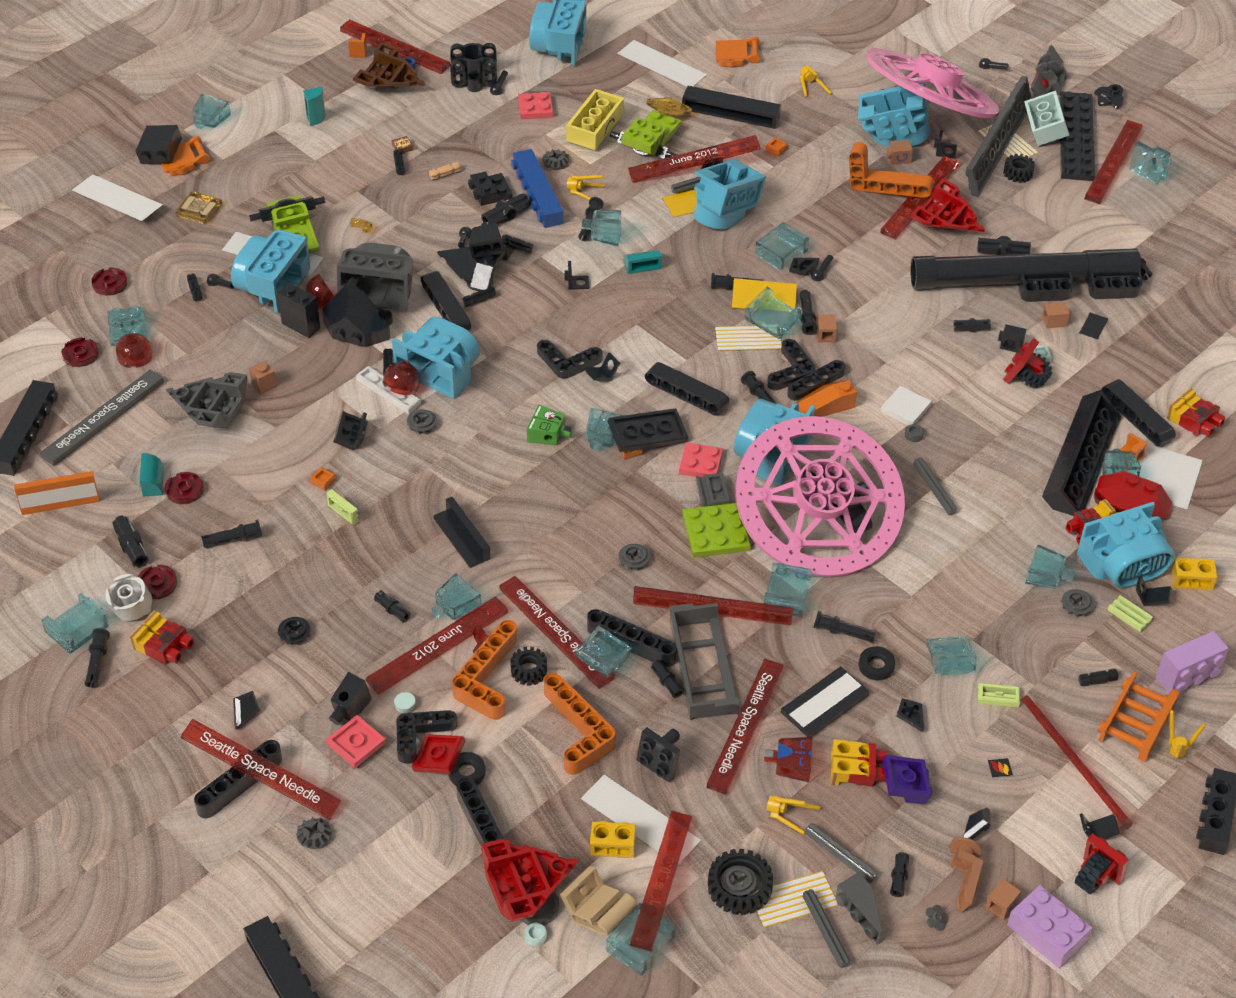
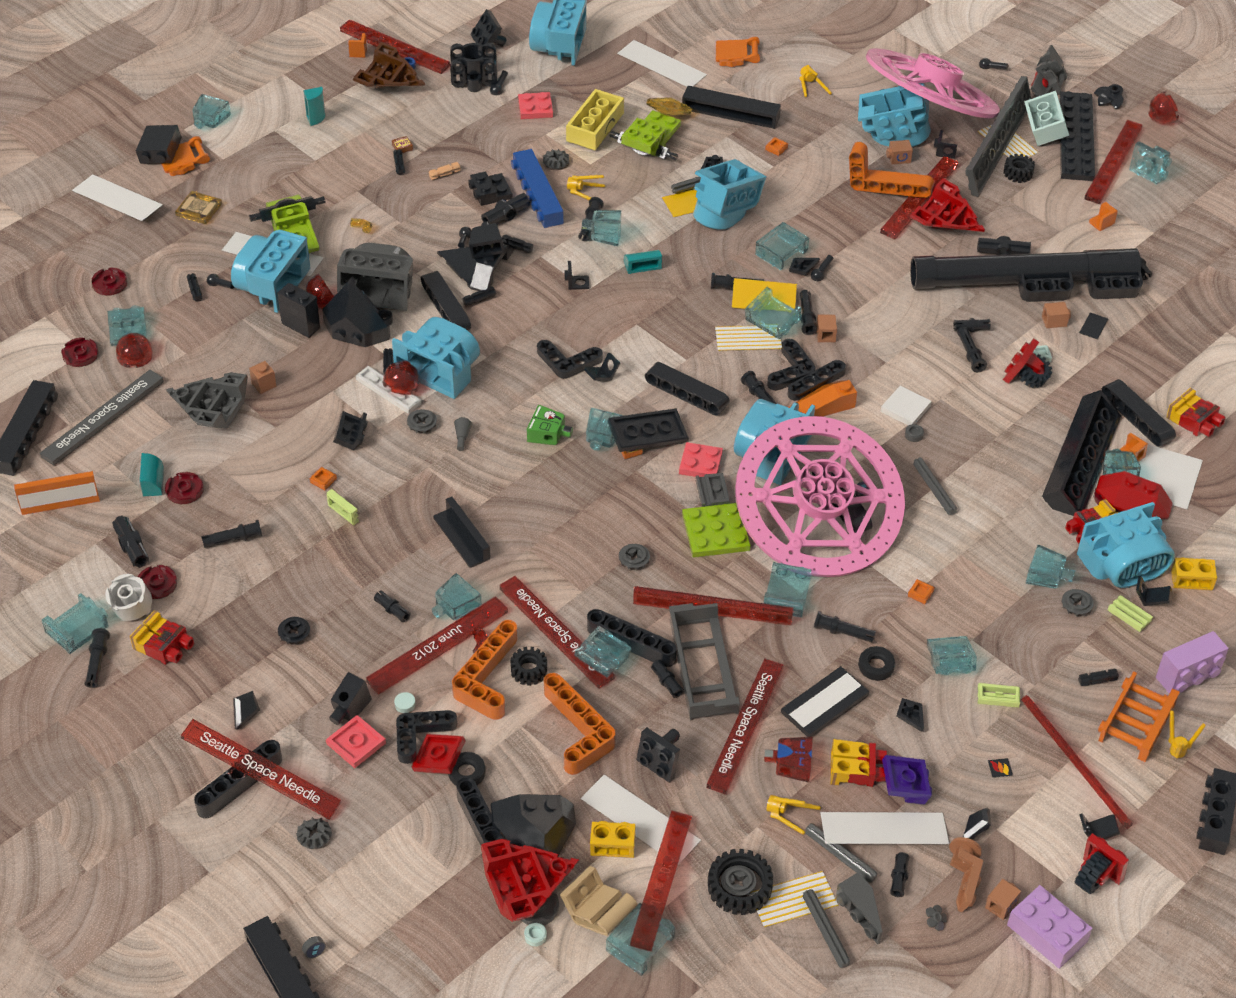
clear red tile [628,135,761,183] -> none
black brick [998,324,1027,353] -> none
none -> tile [302,936,326,959]
none -> dark grey cone [454,417,472,451]
none -> black plate [470,9,507,53]
none -> black wedge [491,794,576,856]
none -> white sticker [820,812,949,844]
none -> orange tile [908,579,935,604]
none -> black pin [957,327,987,373]
none -> orange panel [1089,202,1118,231]
none -> clear red cylinder [1148,91,1179,124]

